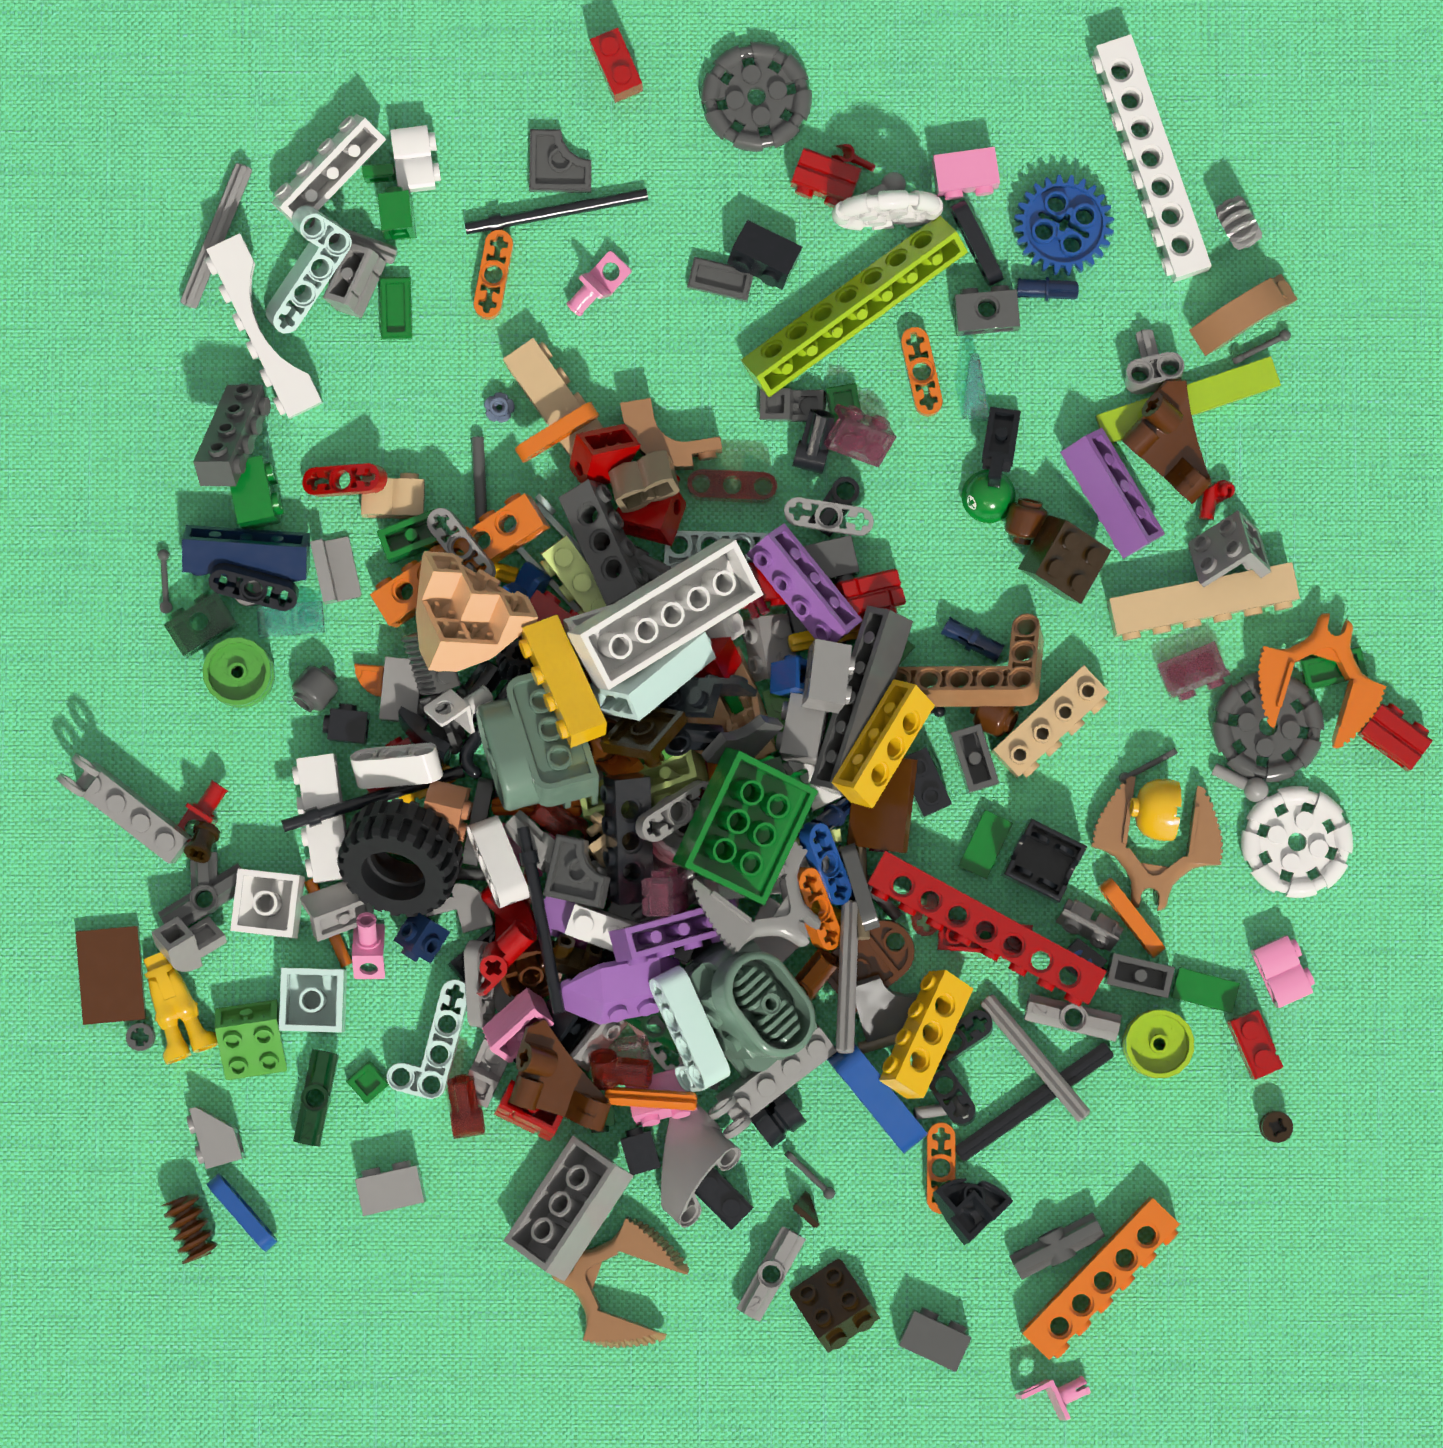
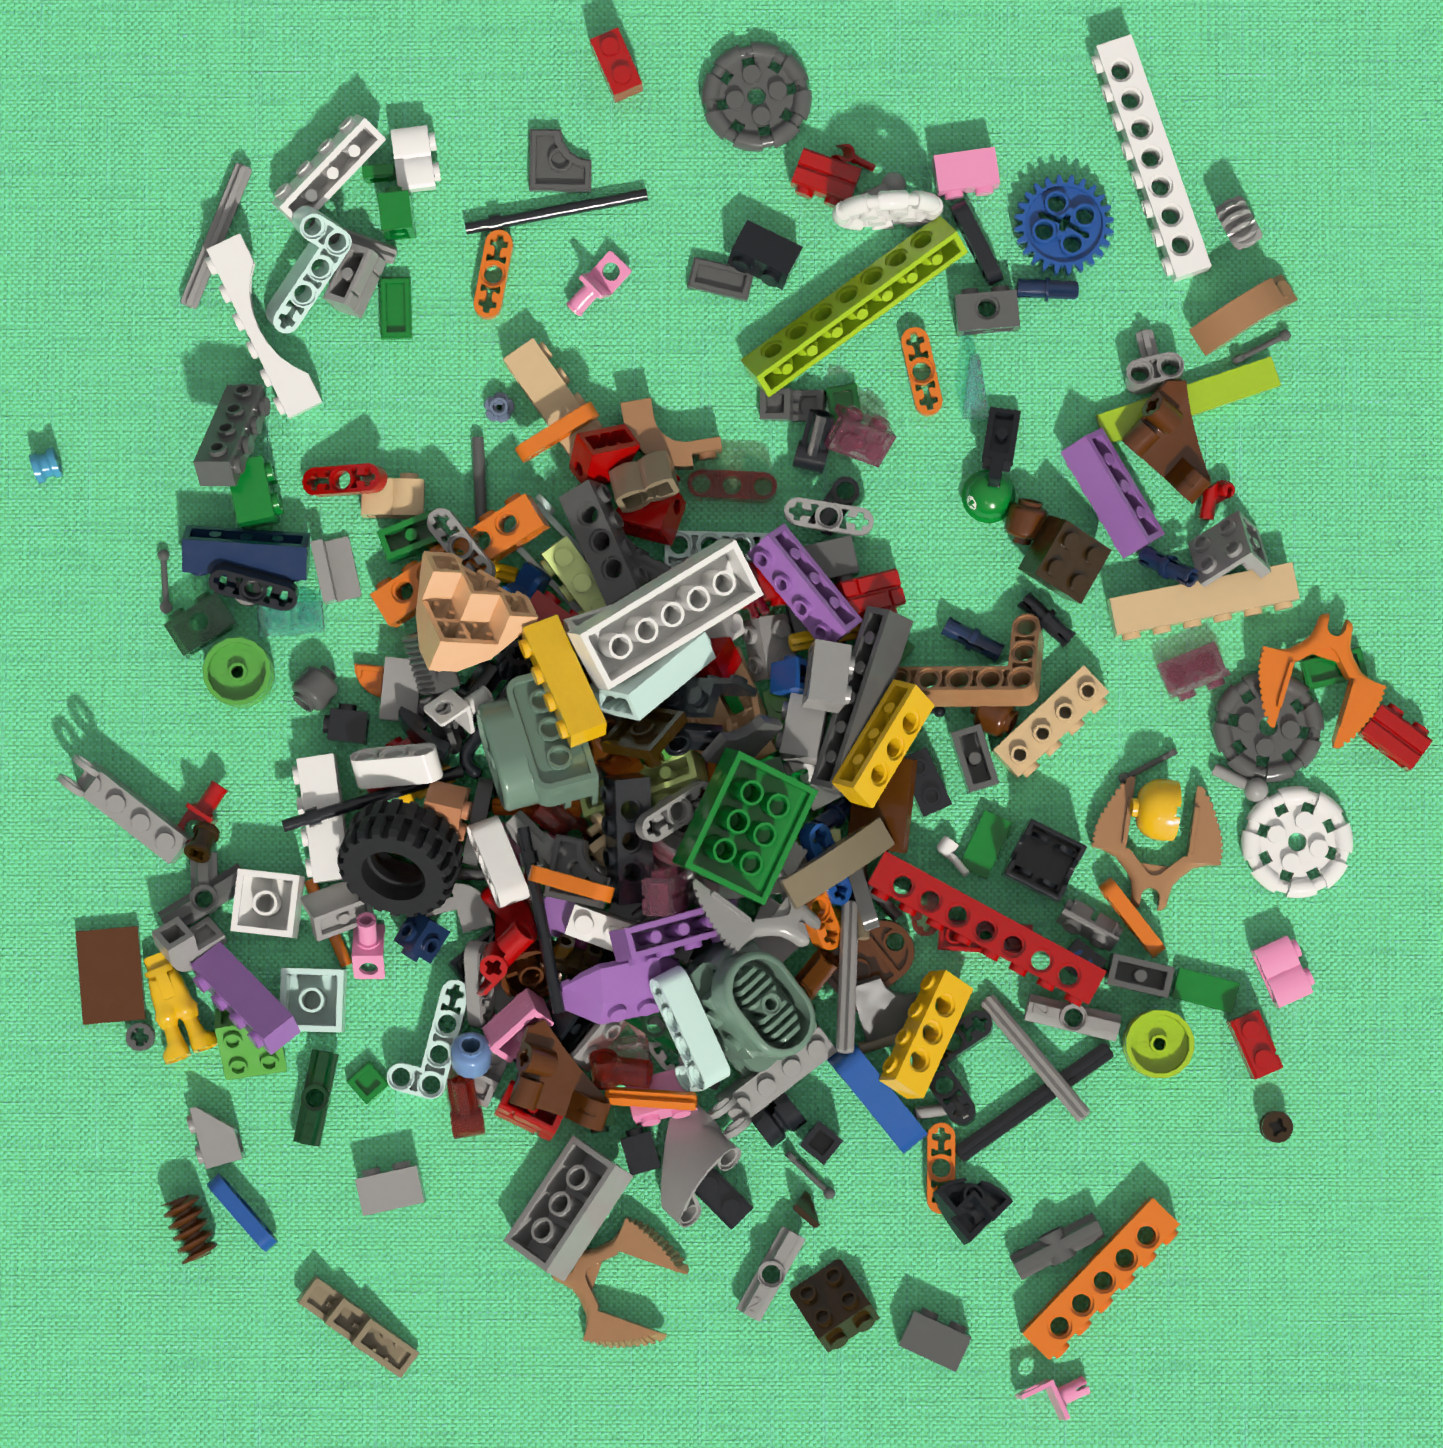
none -> dark azure wheel [29,447,63,484]
none -> medium lavender brick [190,942,300,1055]
none -> dark tan slope [296,1275,419,1378]
none -> medium blue head [451,1032,492,1079]
none -> orange beam [527,864,615,903]
none -> dark tan slope [779,817,895,909]
none -> black brick [799,1120,844,1165]
none -> white hand [937,836,969,877]
none -> black pin [1017,592,1076,648]
none -> dark blue pin [1138,546,1198,587]

